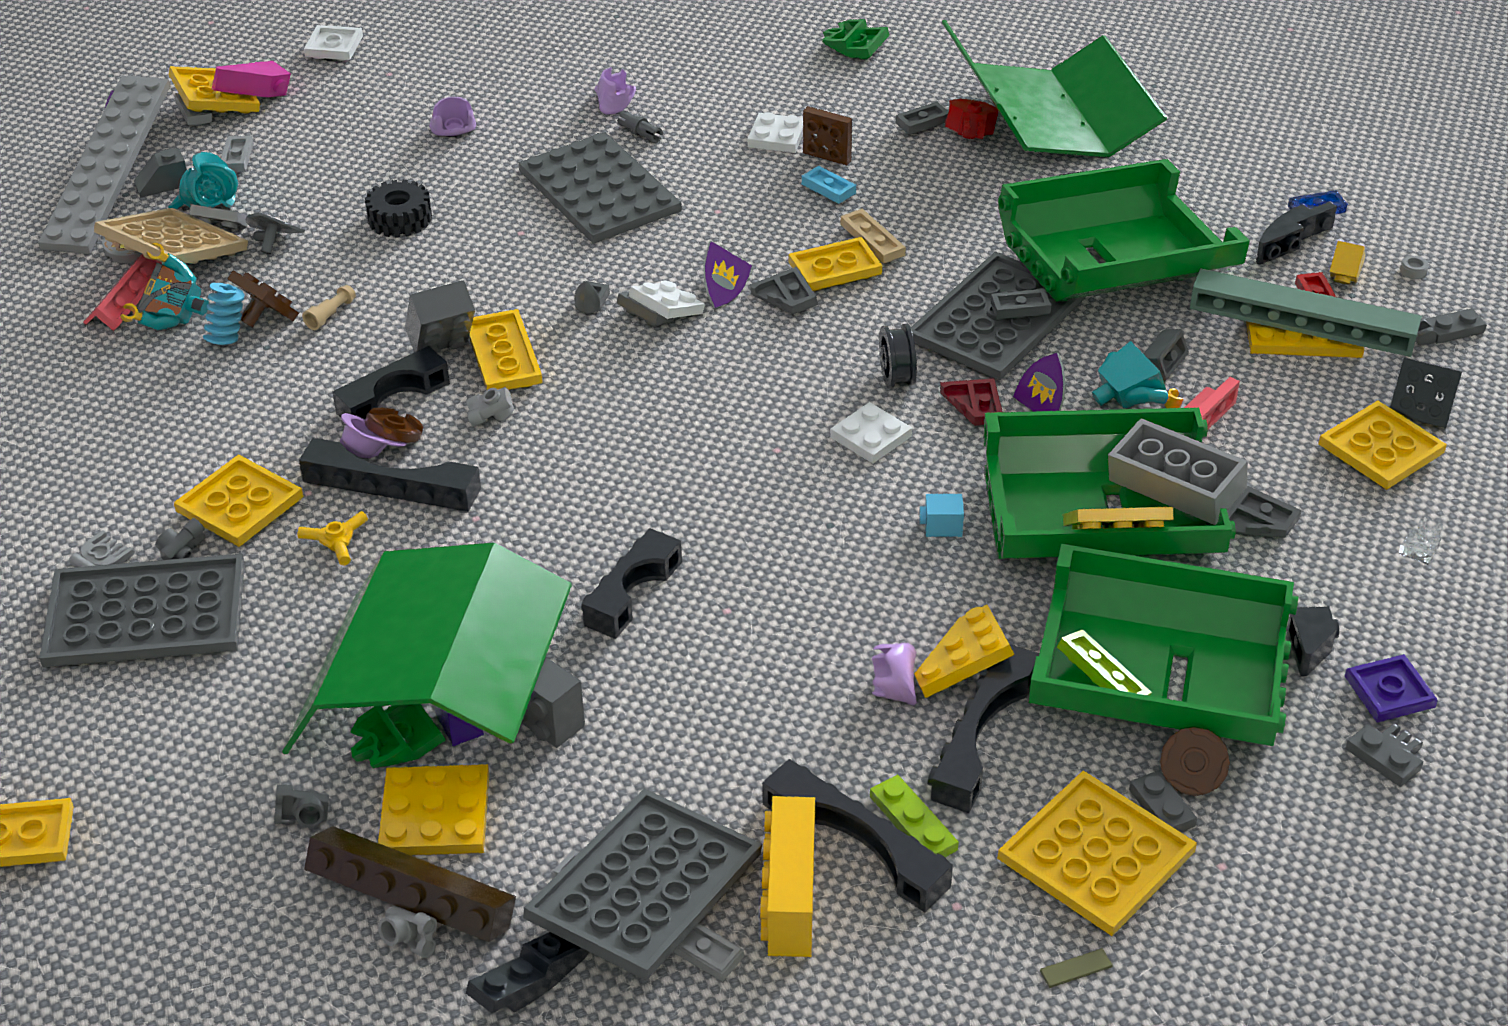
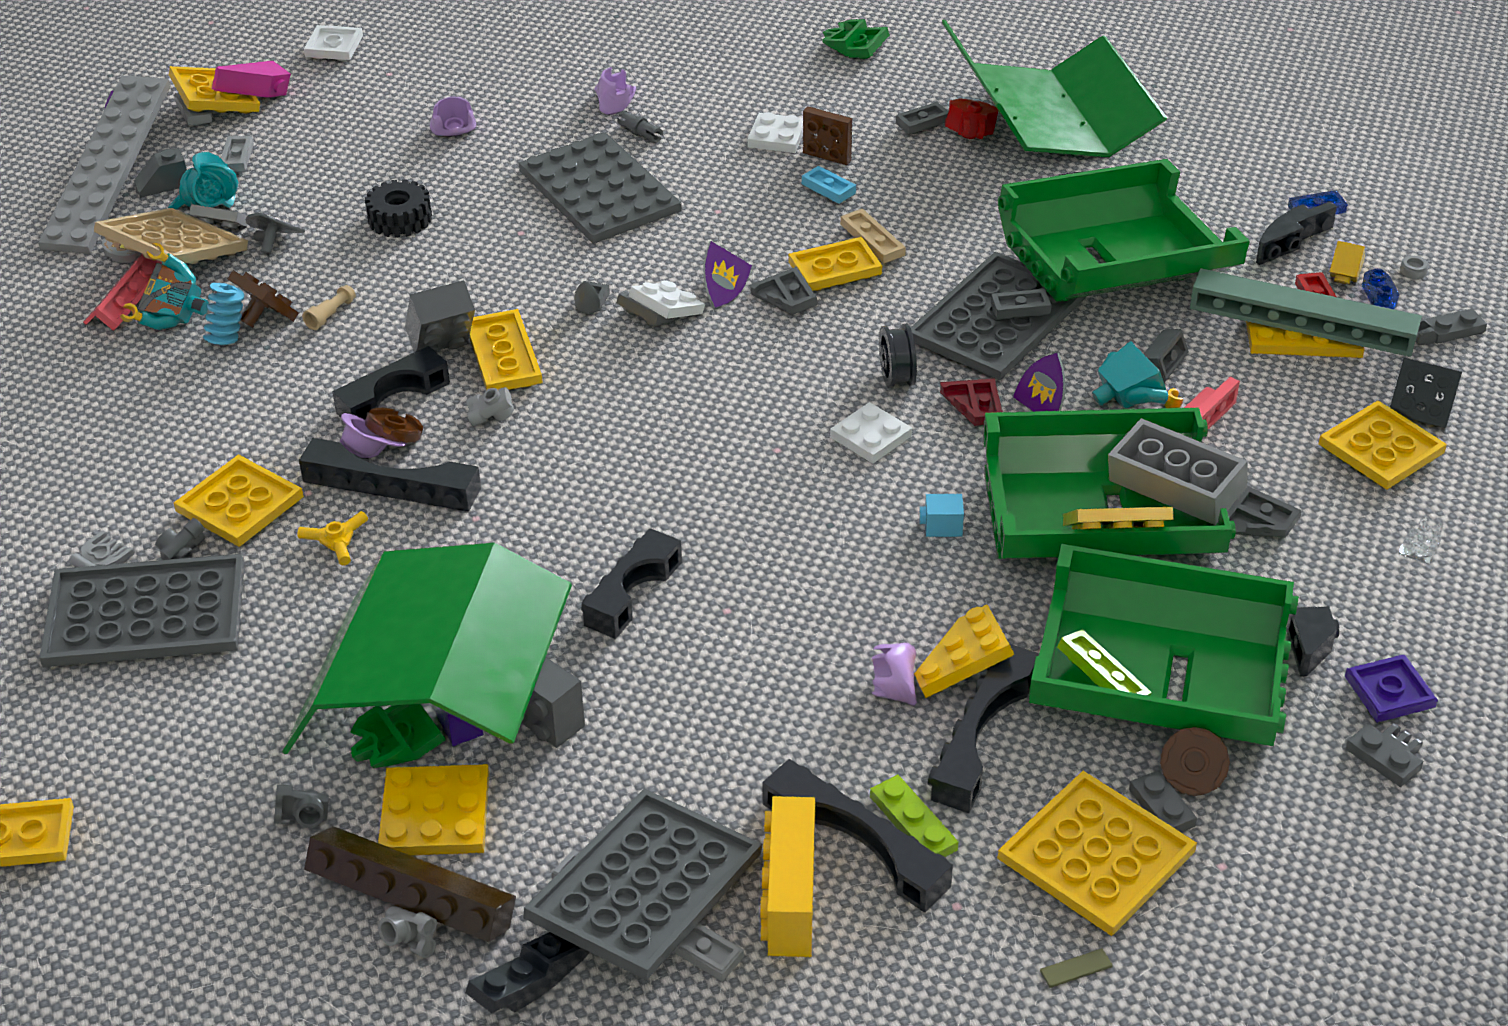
none -> clear blue plate [1362,268,1400,309]

